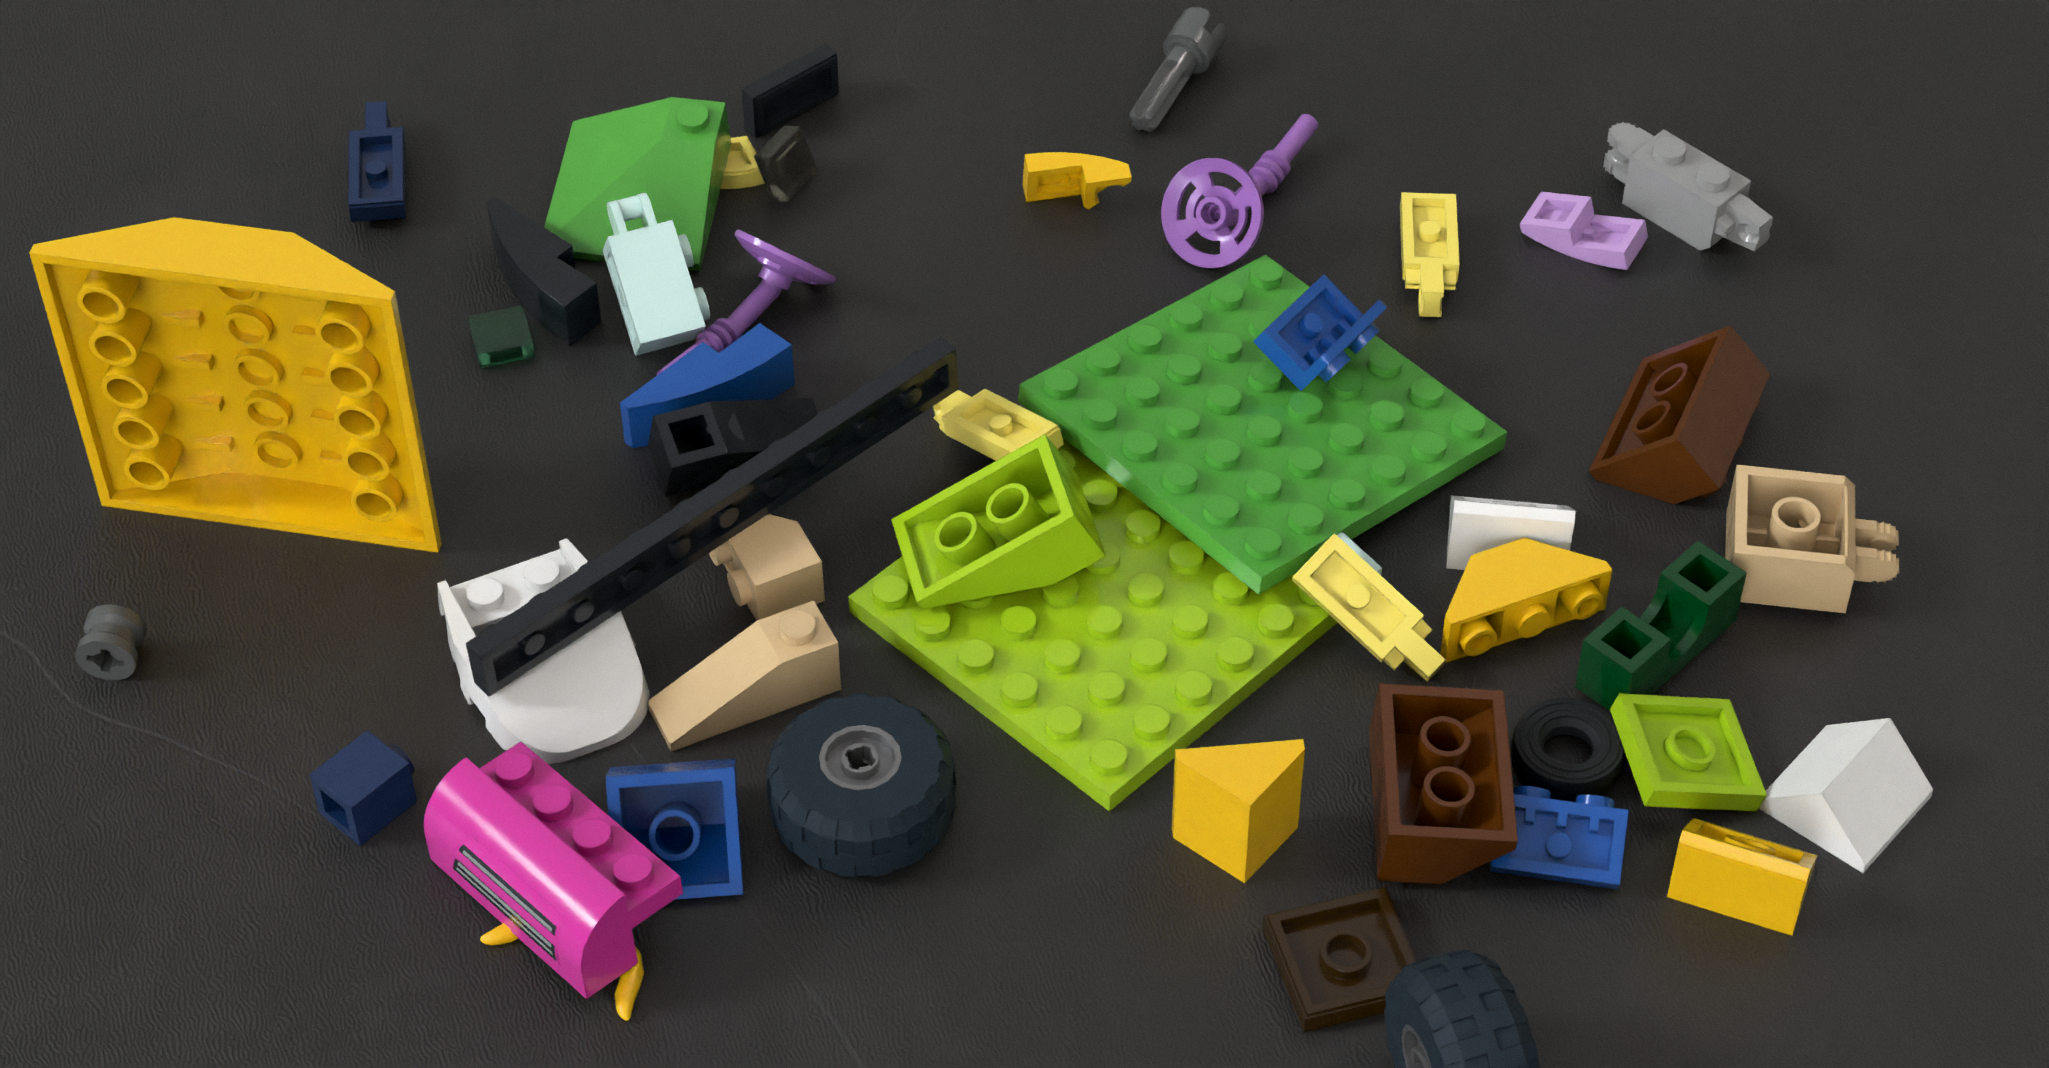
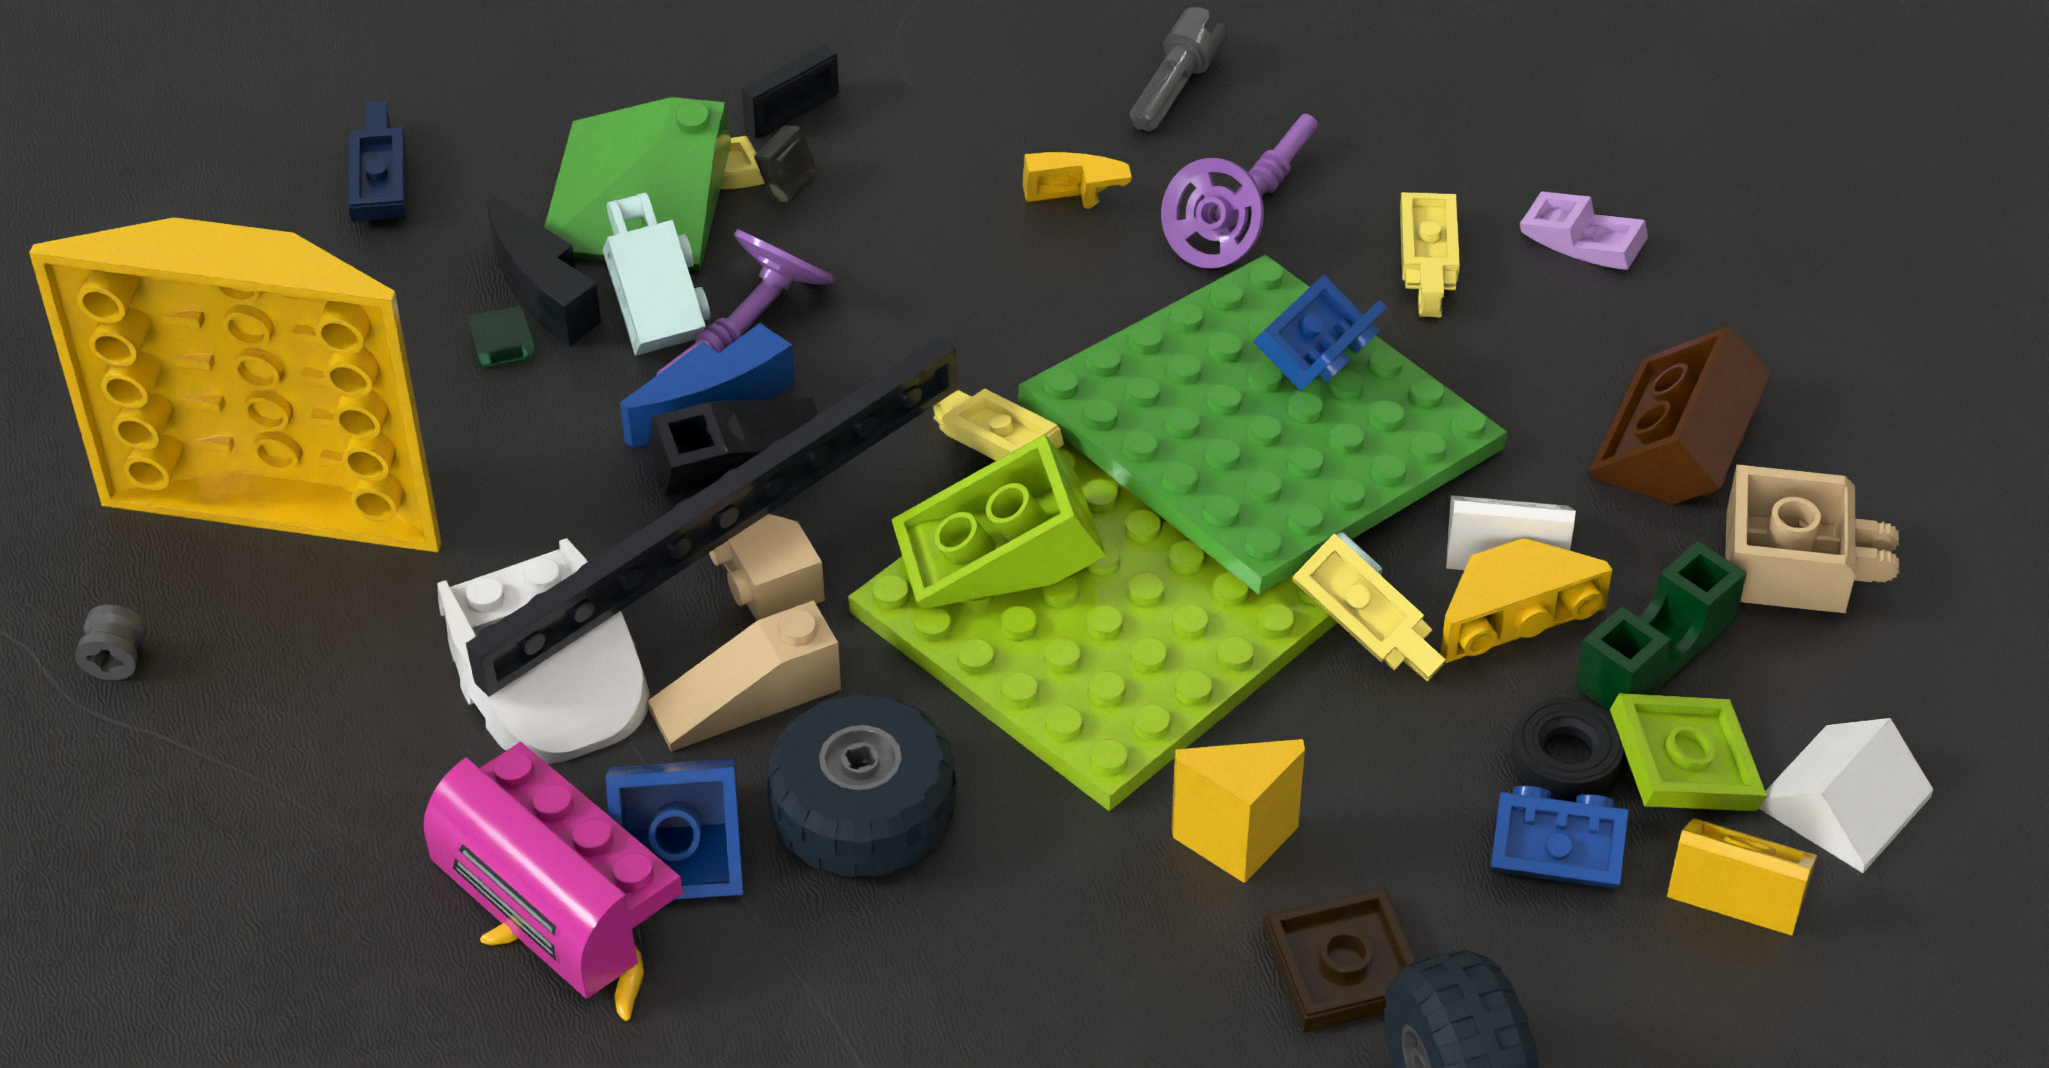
dark blue brick [309,730,417,846] -> none
reddish brown slope [1369,683,1518,884] -> none
light grey hinge [1603,122,1773,252] -> none

